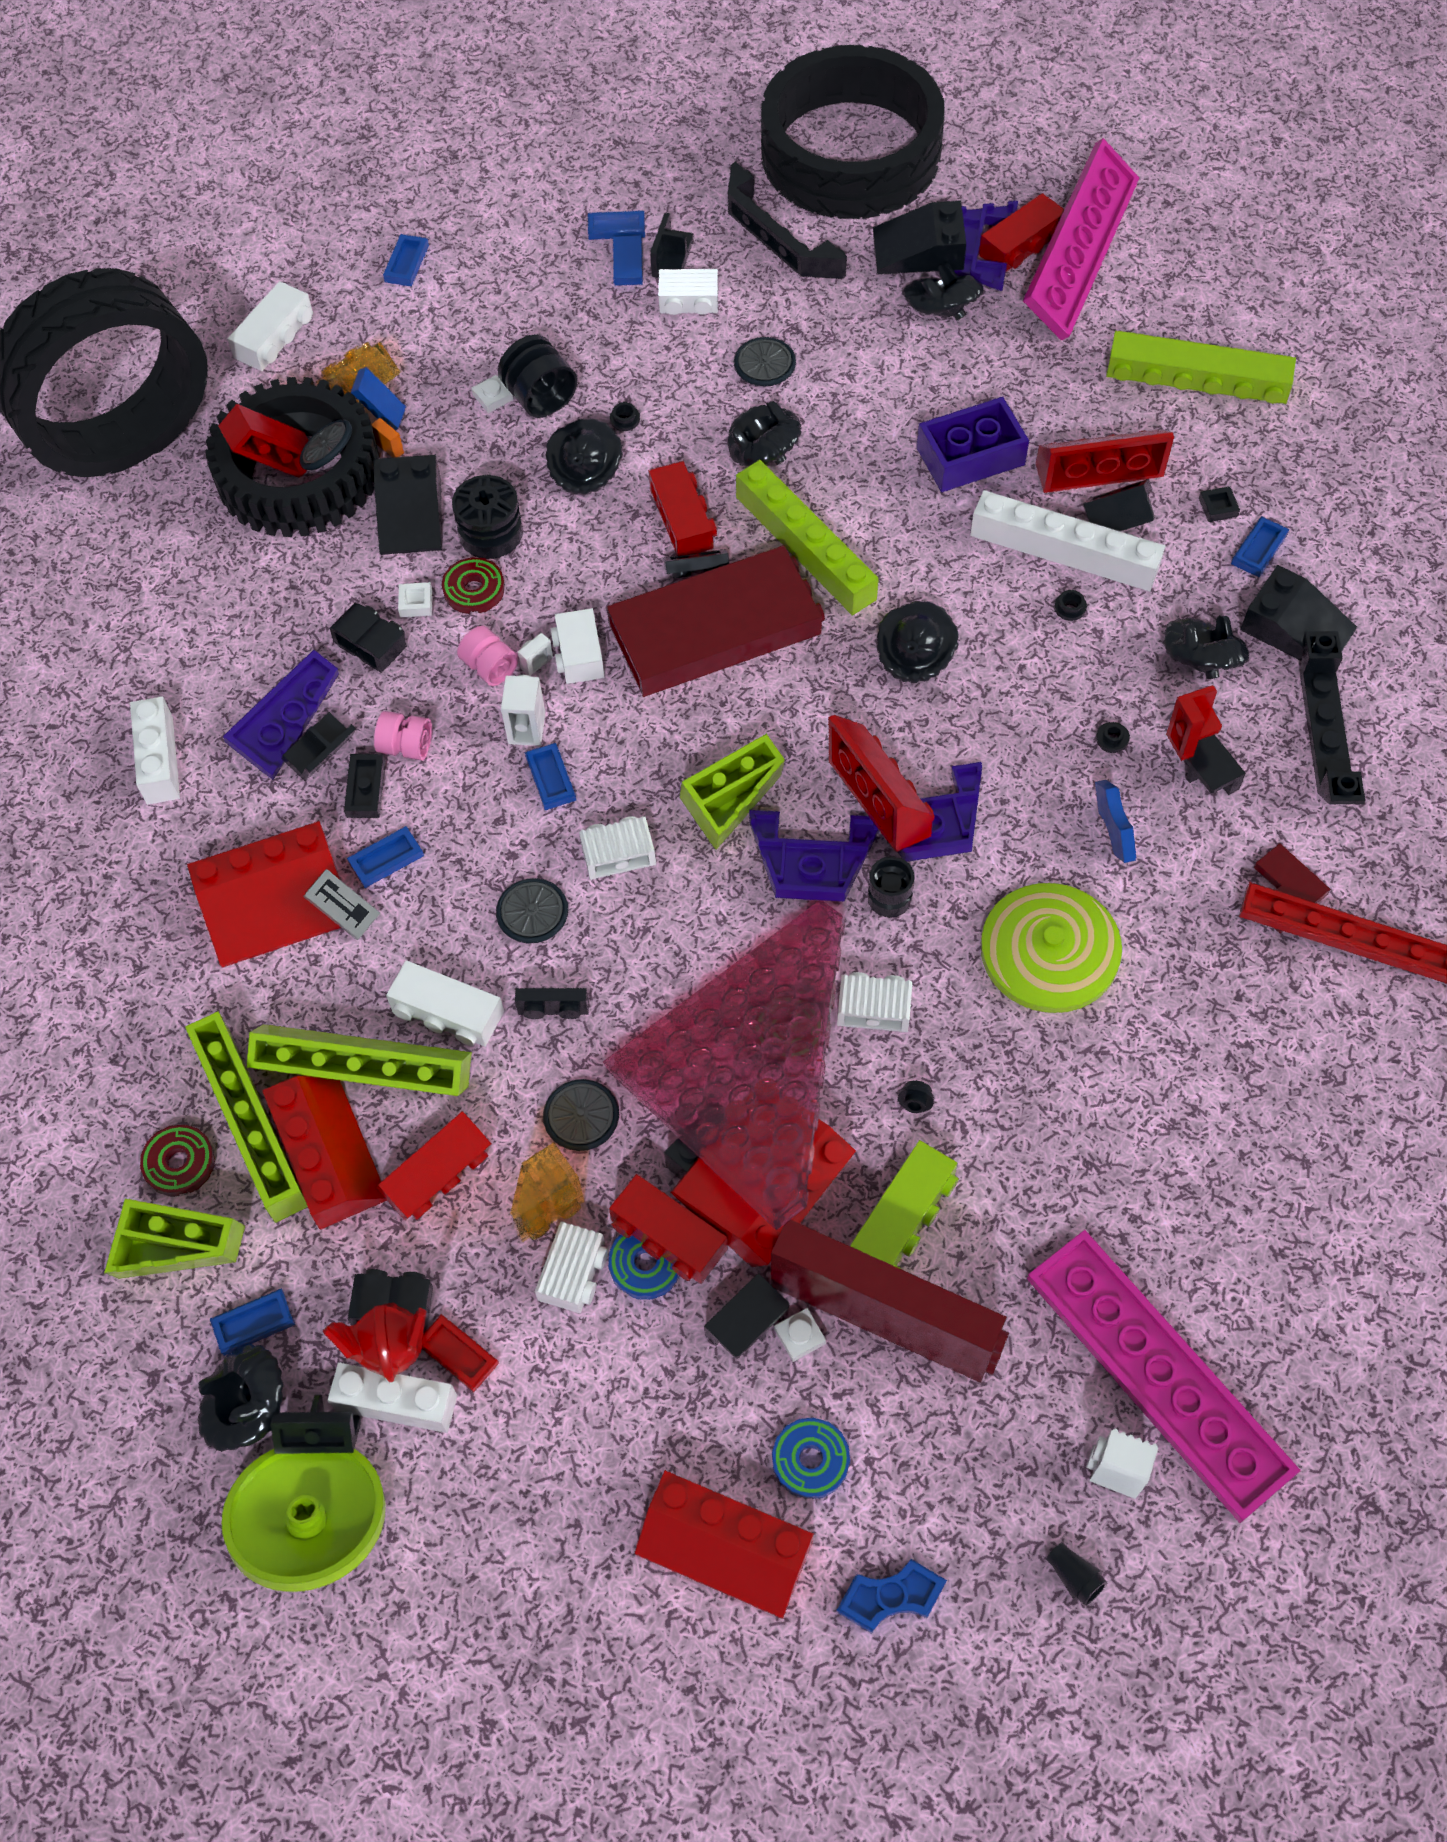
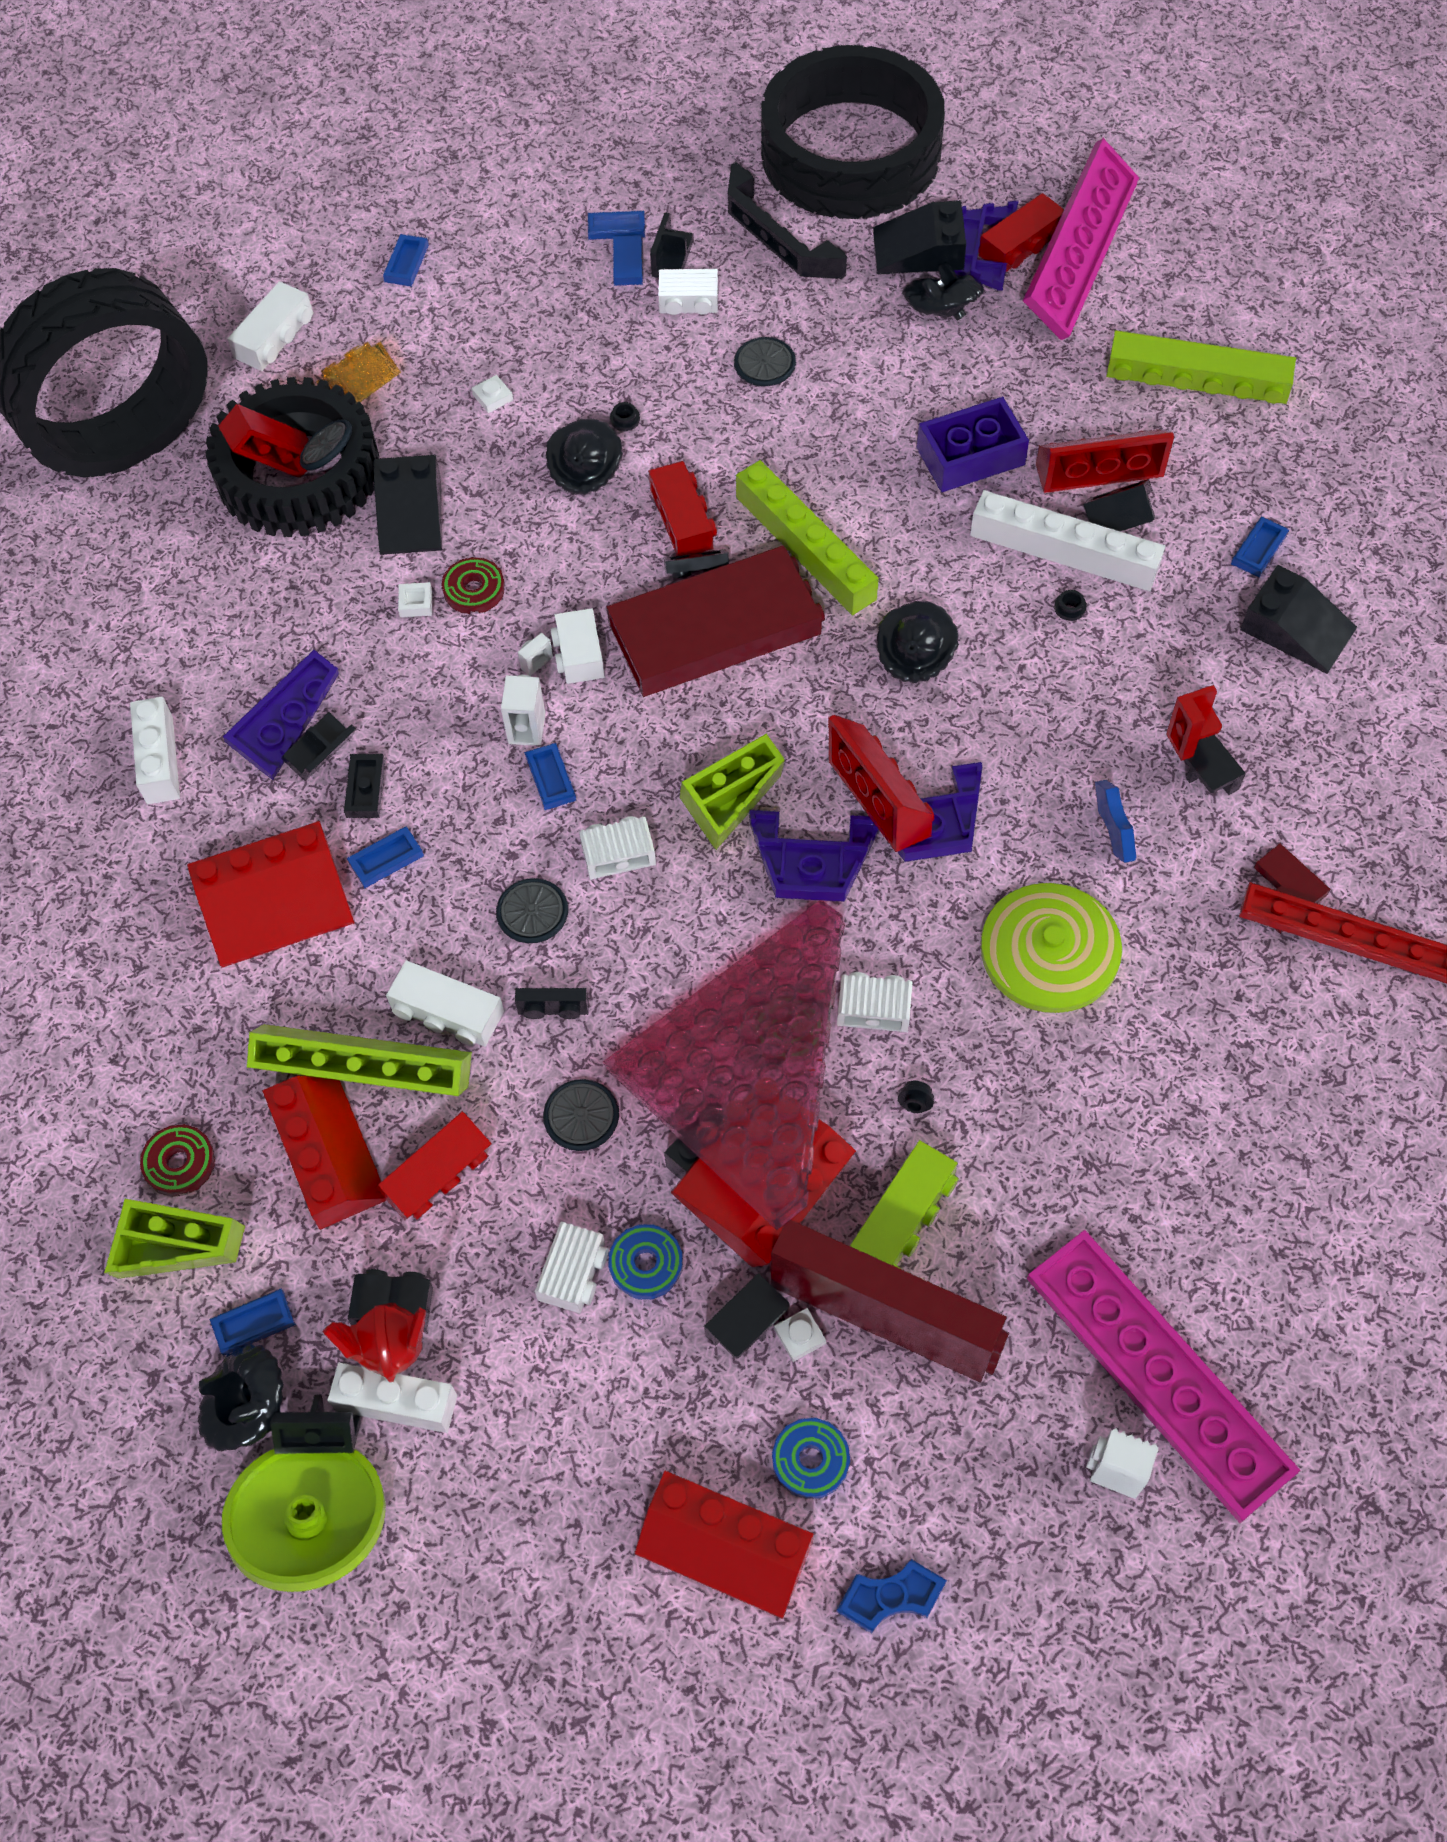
lime brick [185,1011,308,1223] -> none
light grey tile [303,869,380,940] -> none
black brick [330,603,407,672] -> none
blue tile [351,367,406,430] -> none
orange tile [371,418,404,458] -> none
bright pink wheel [374,711,432,761] -> none
red tile [422,1314,499,1393] -> none
black wheel [452,475,523,559] -> none
bright pink wheel [457,625,519,686] -> none
black wheel [497,334,578,418] -> none
clear yellow slope [510,1142,585,1243] -> none
red brick [609,1174,728,1284] -> none
black piece [727,401,802,467] -> none
black wheel [867,856,915,918] -> none
black cone [1046,1542,1107,1606] -> none
black plate [1096,722,1130,753] -> none
black piece [1164,615,1249,679] -> none
black tile [1199,486,1240,522] -> none
black slope [1300,631,1366,805] -> none

